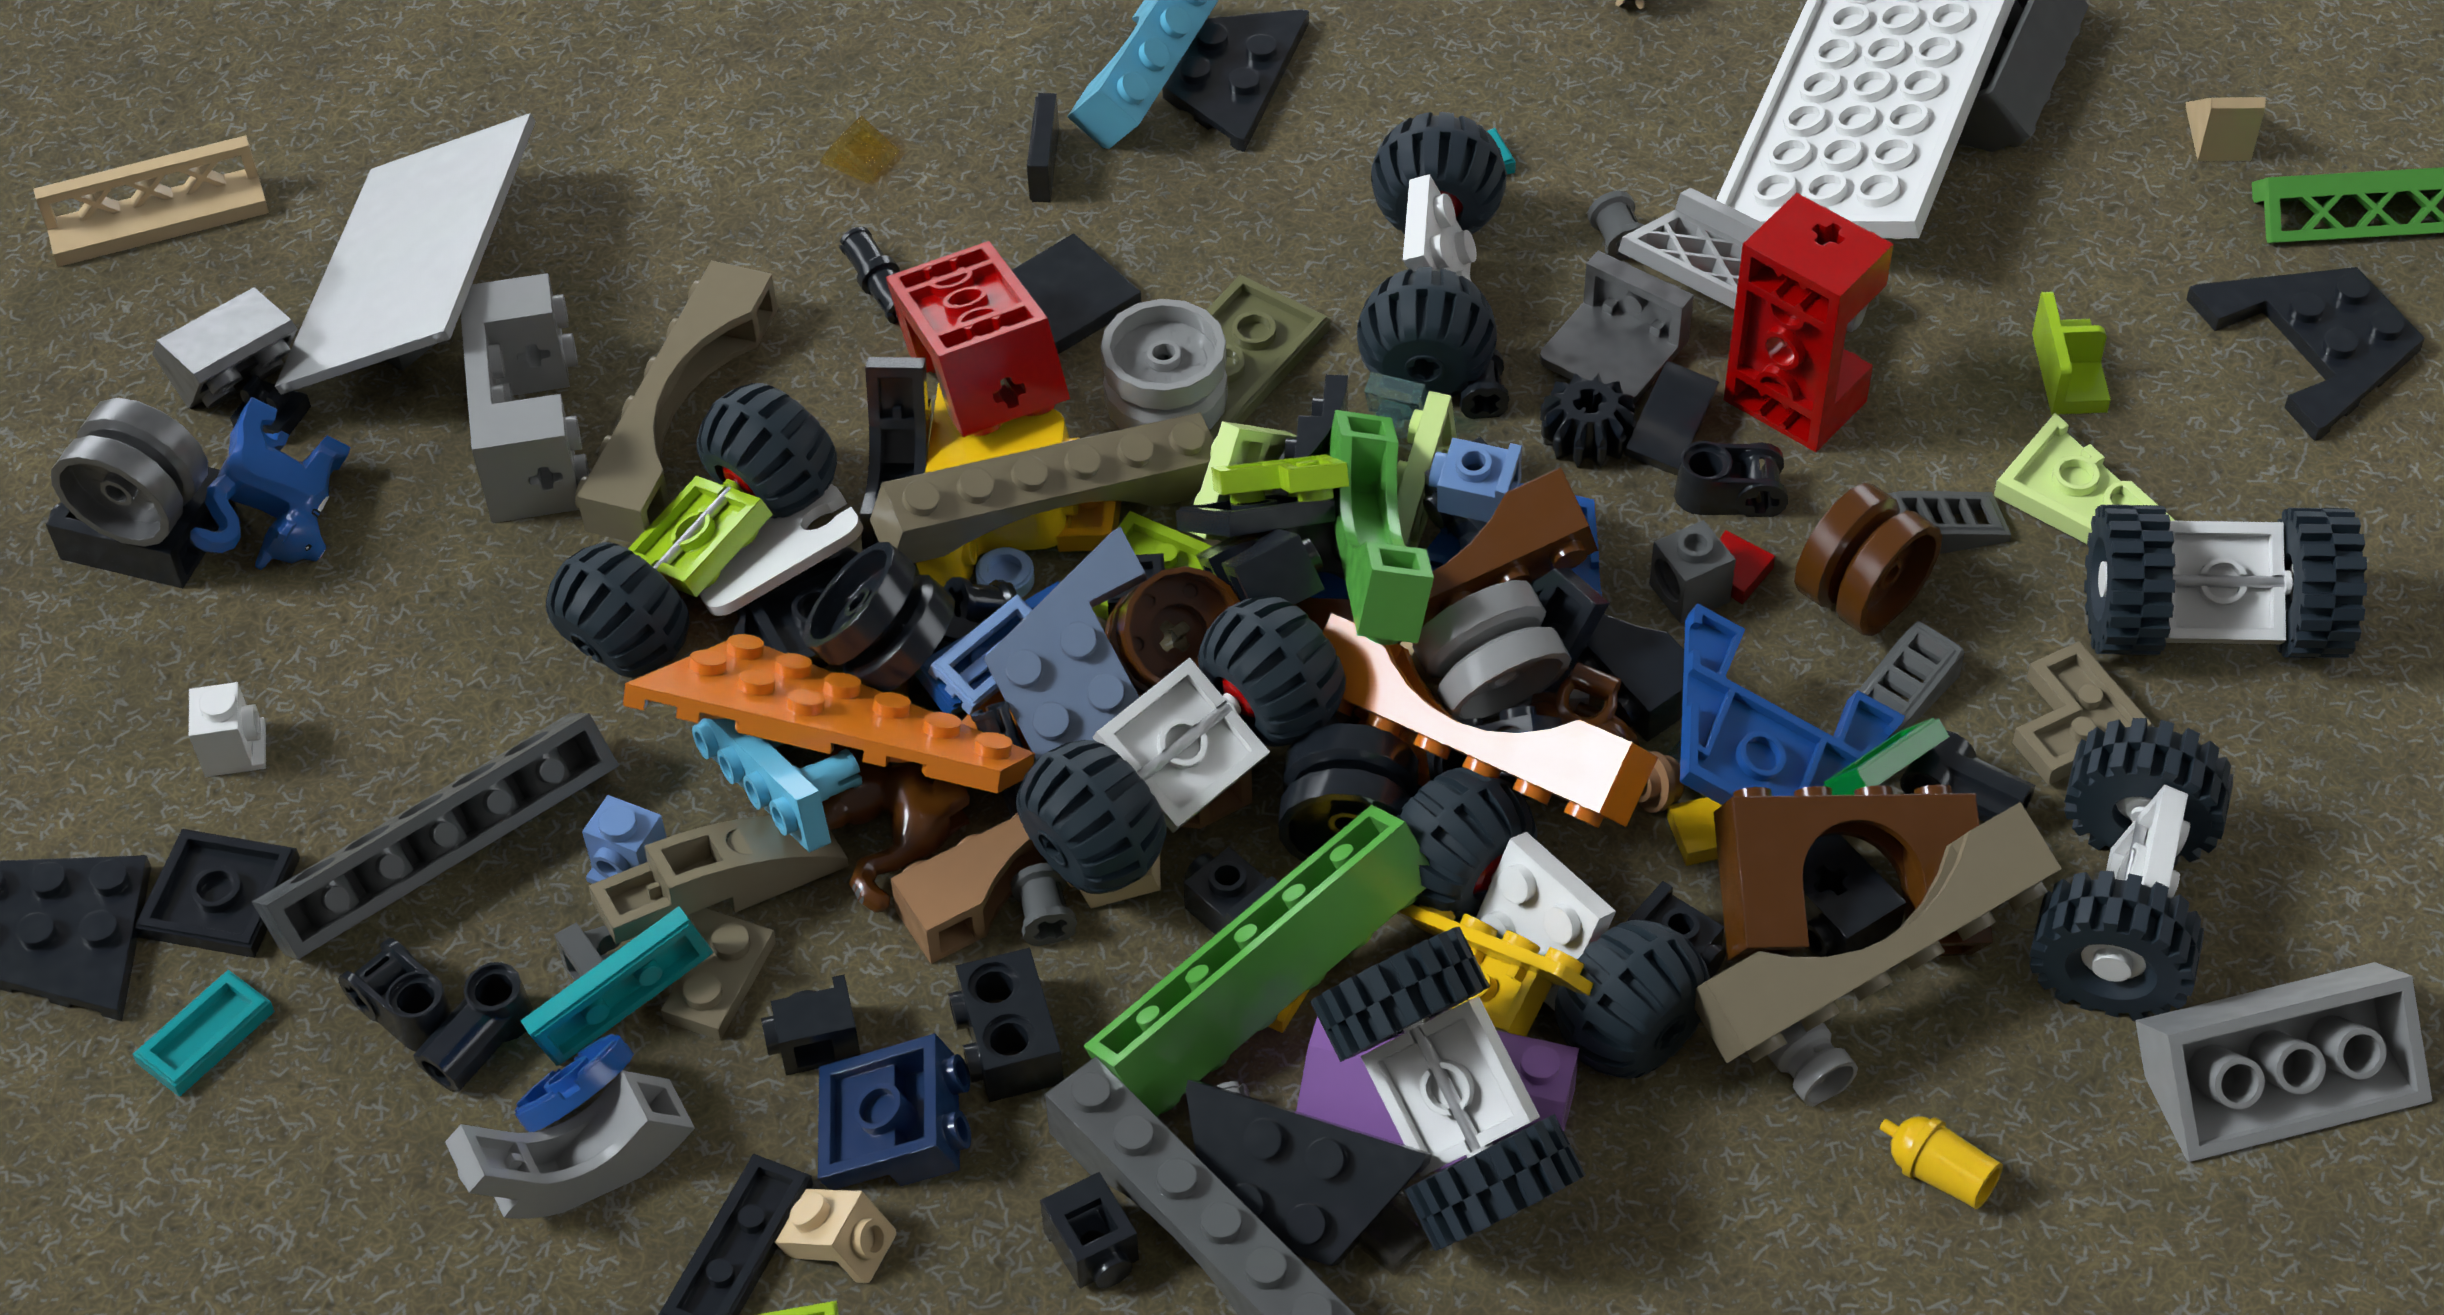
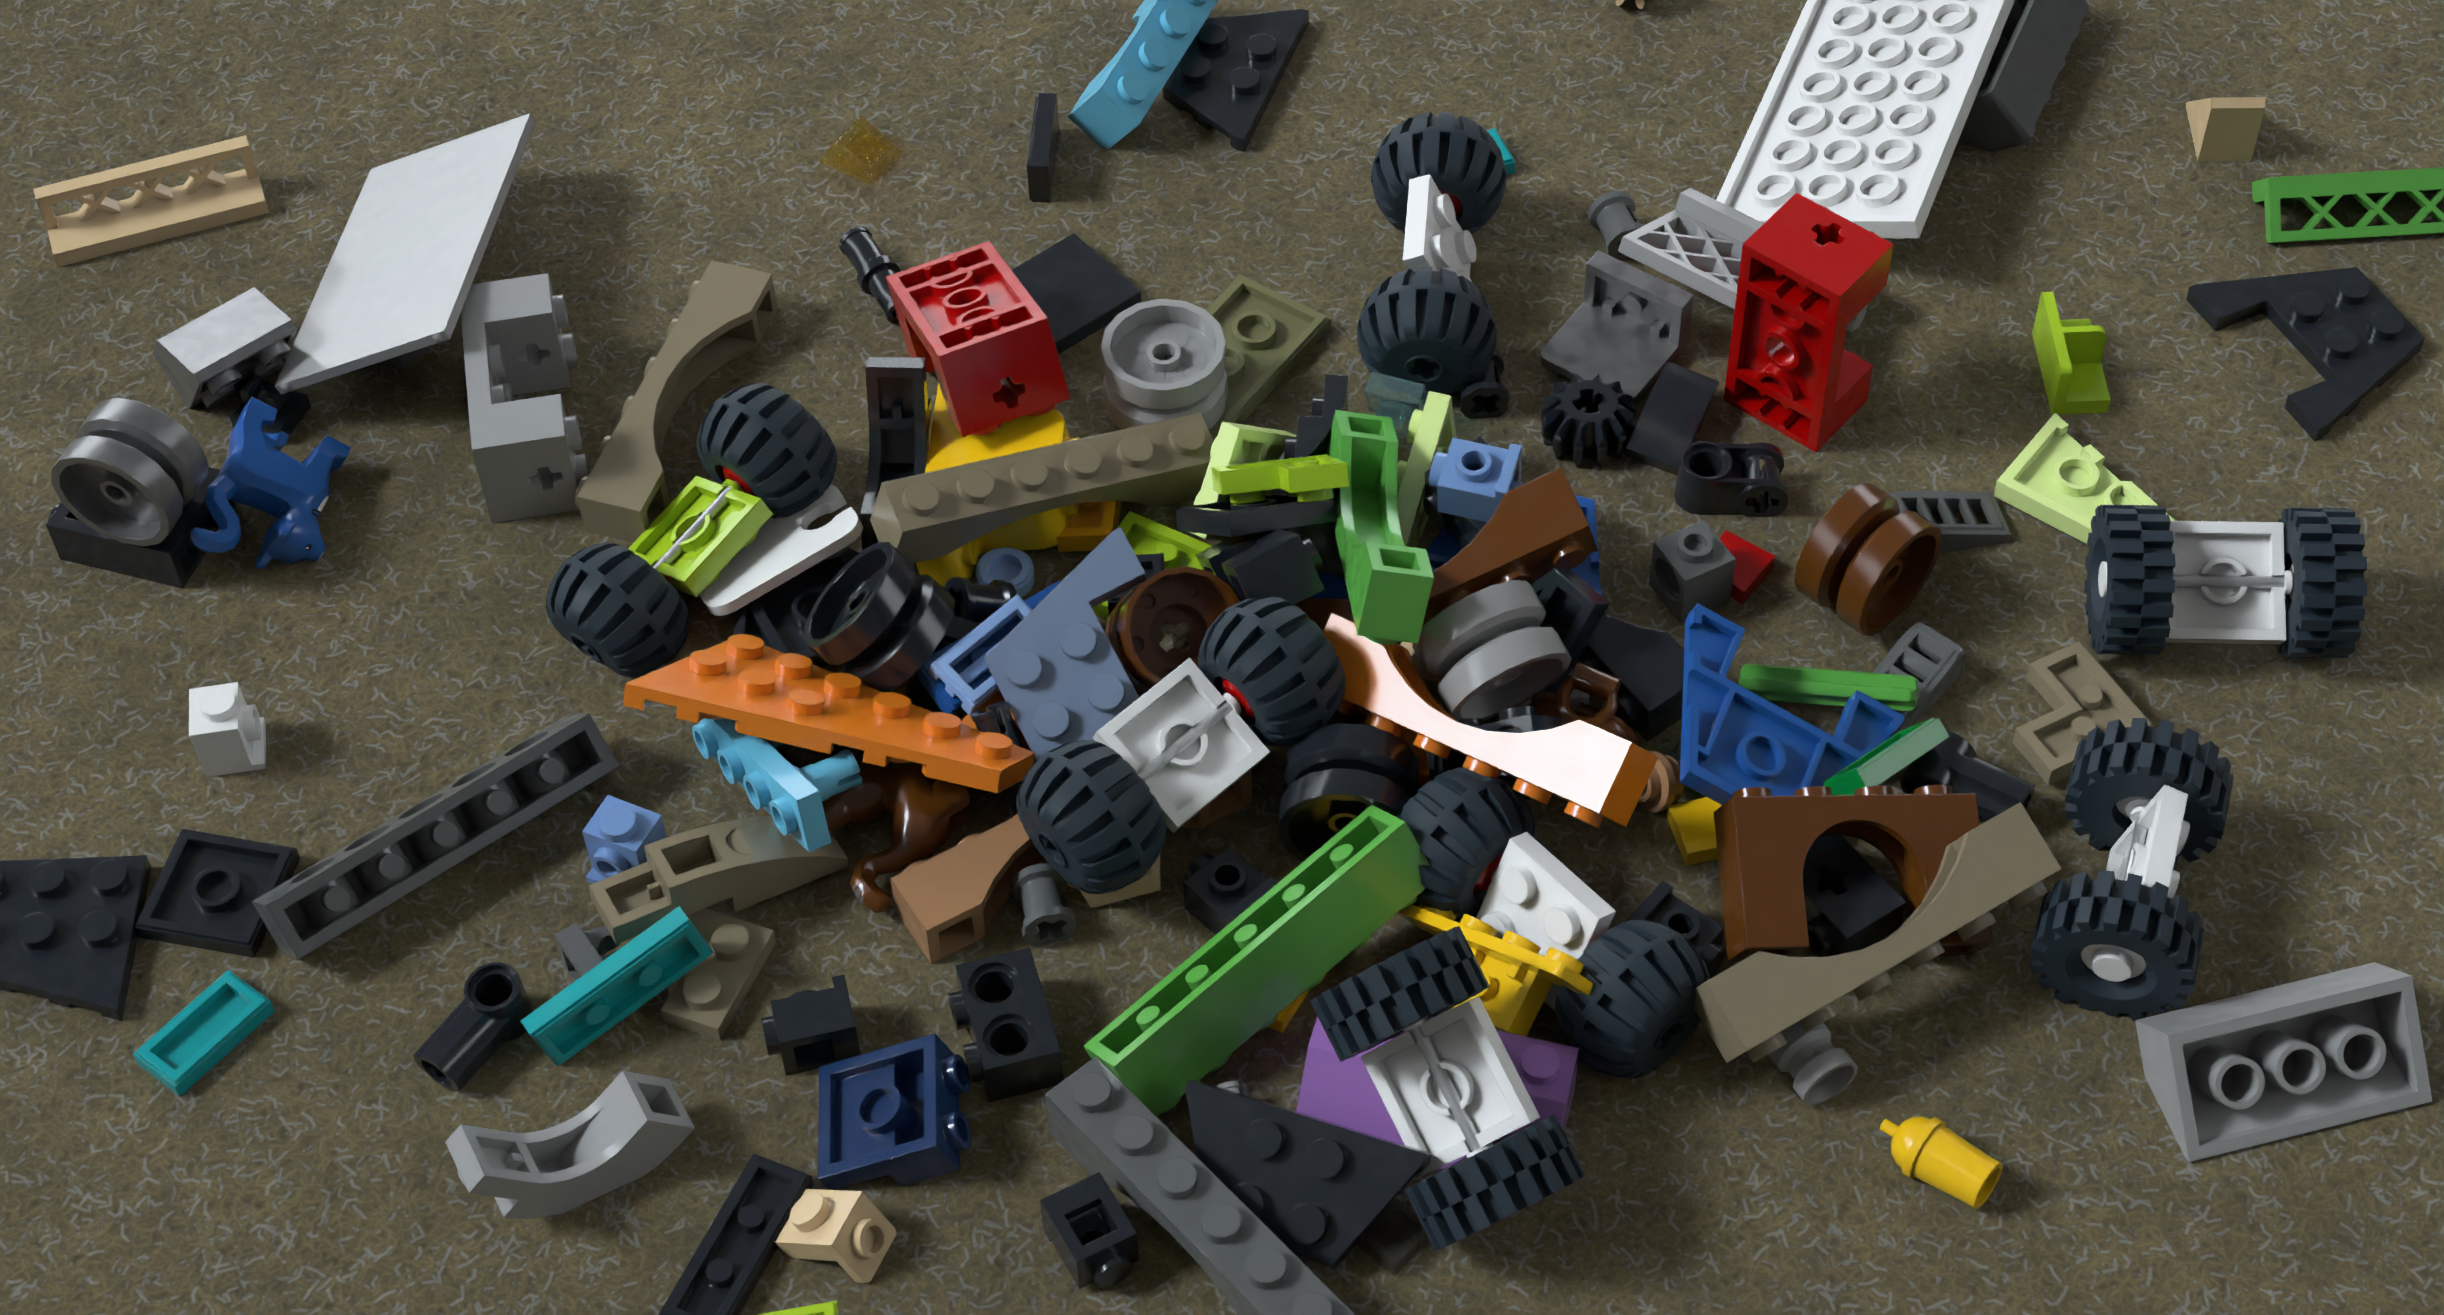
black piece [338,937,452,1052] -> none
blue tile [515,1034,634,1132] -> none
none -> bright green axle [1738,663,1919,712]

